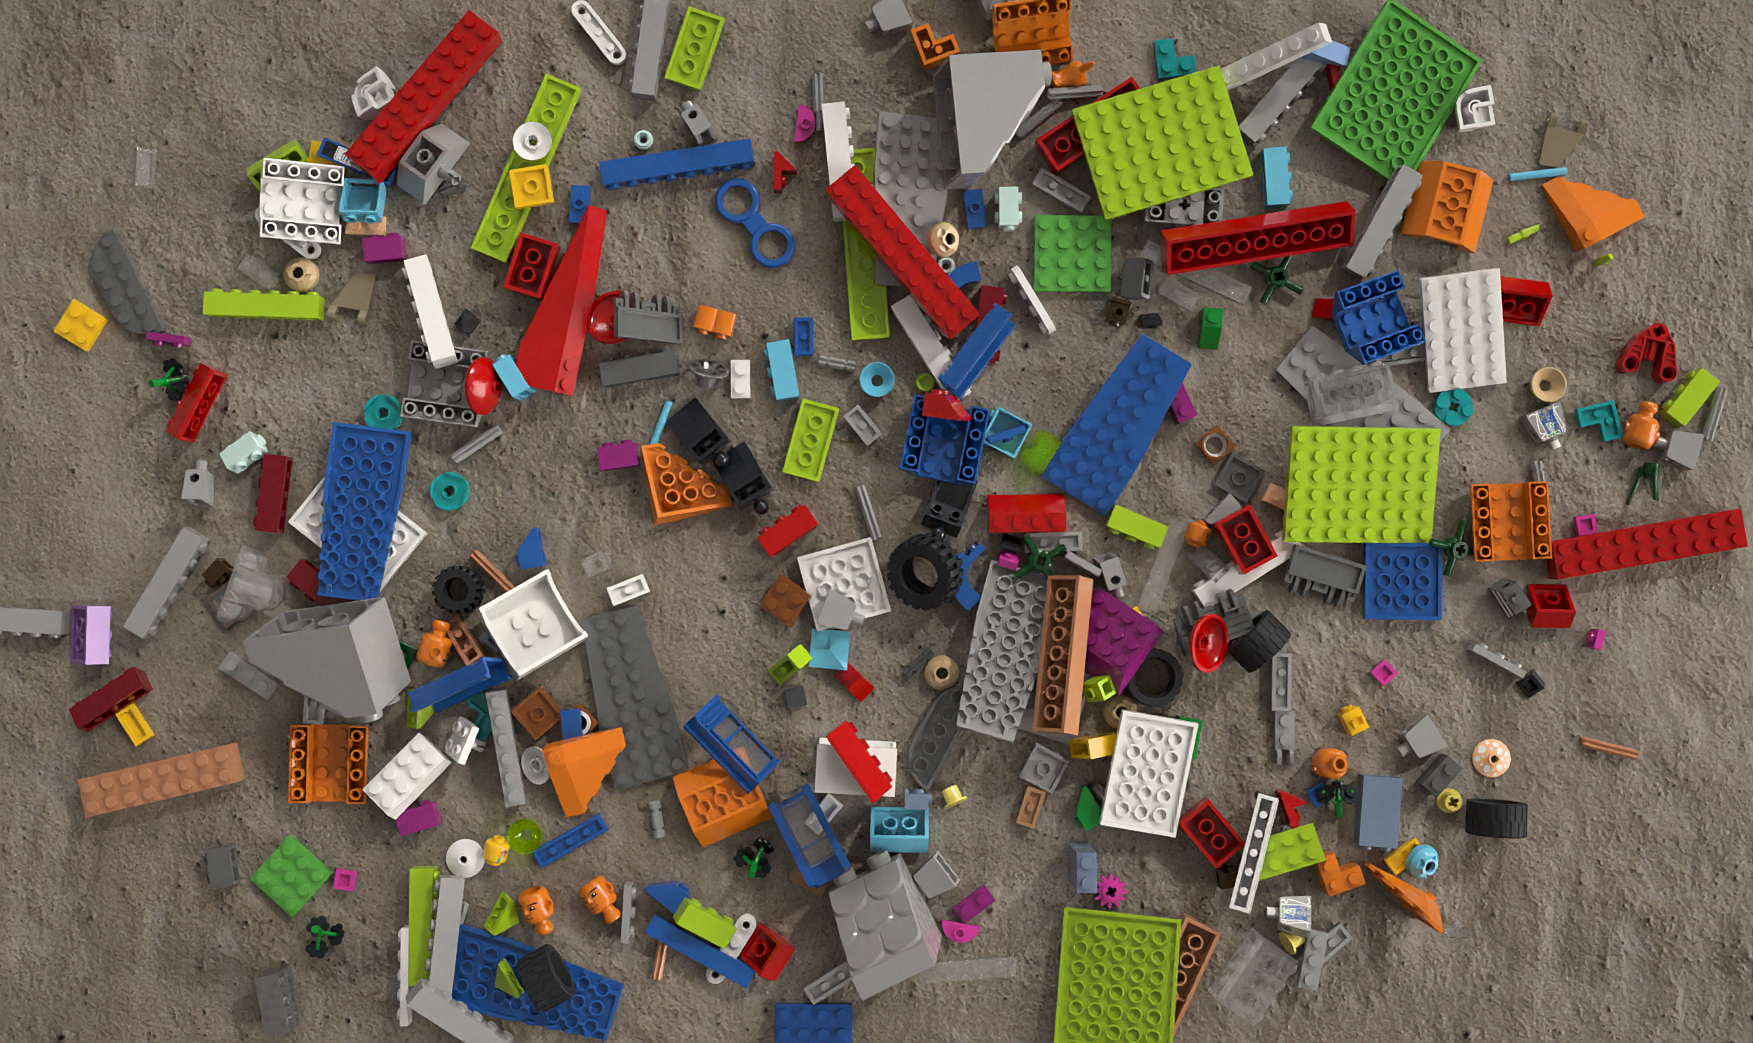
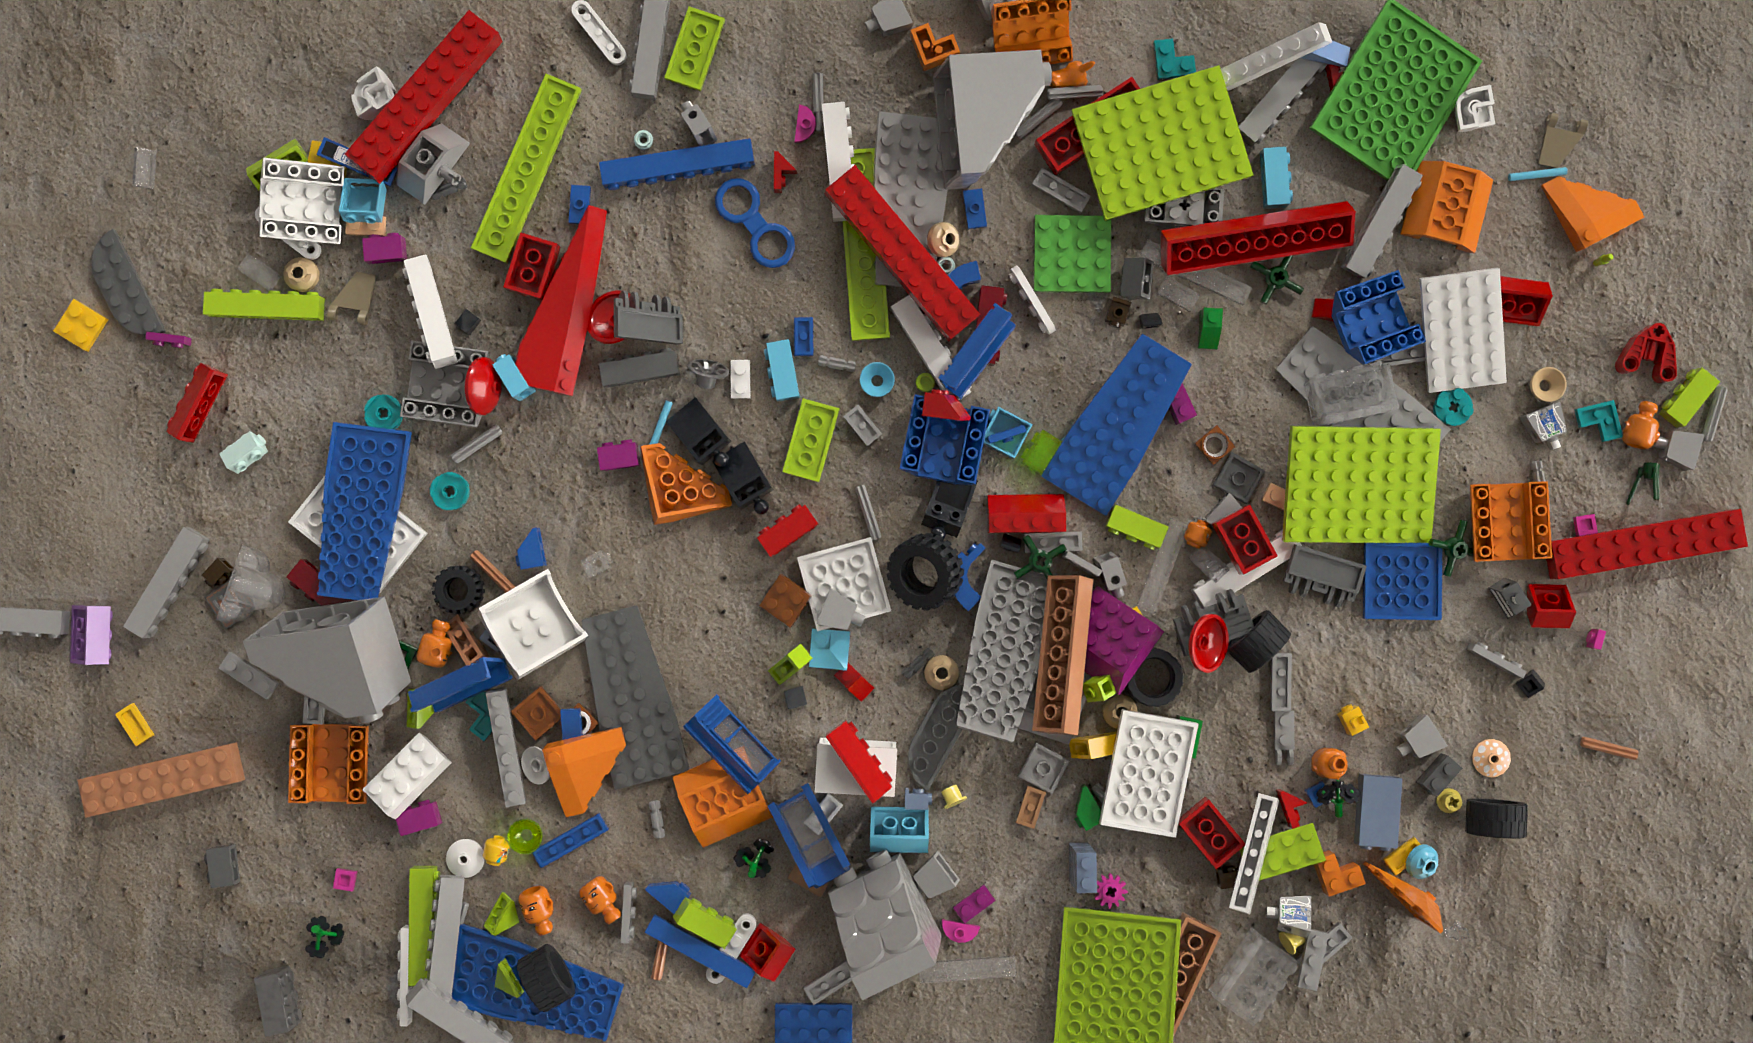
dark red brick [69,667,153,732] -> none
black plant [149,358,190,400] -> none
light grey torso [181,460,215,507] -> none
bright green plate [250,835,333,918] -> none
dark red brick [253,454,293,533] -> none
white plate [445,716,486,765] -> none
yellow plate [509,164,554,209] -> none
white dish [513,122,552,160] -> none
white plate [607,574,650,606] -> none
orange brick [693,305,737,340] -> none
light aqua brick [994,187,1022,232] -> none
dark pink plate [998,550,1019,570] -> none
dark pink plate [1369,659,1398,686] -> none
lime piece [1506,224,1540,245] -> none

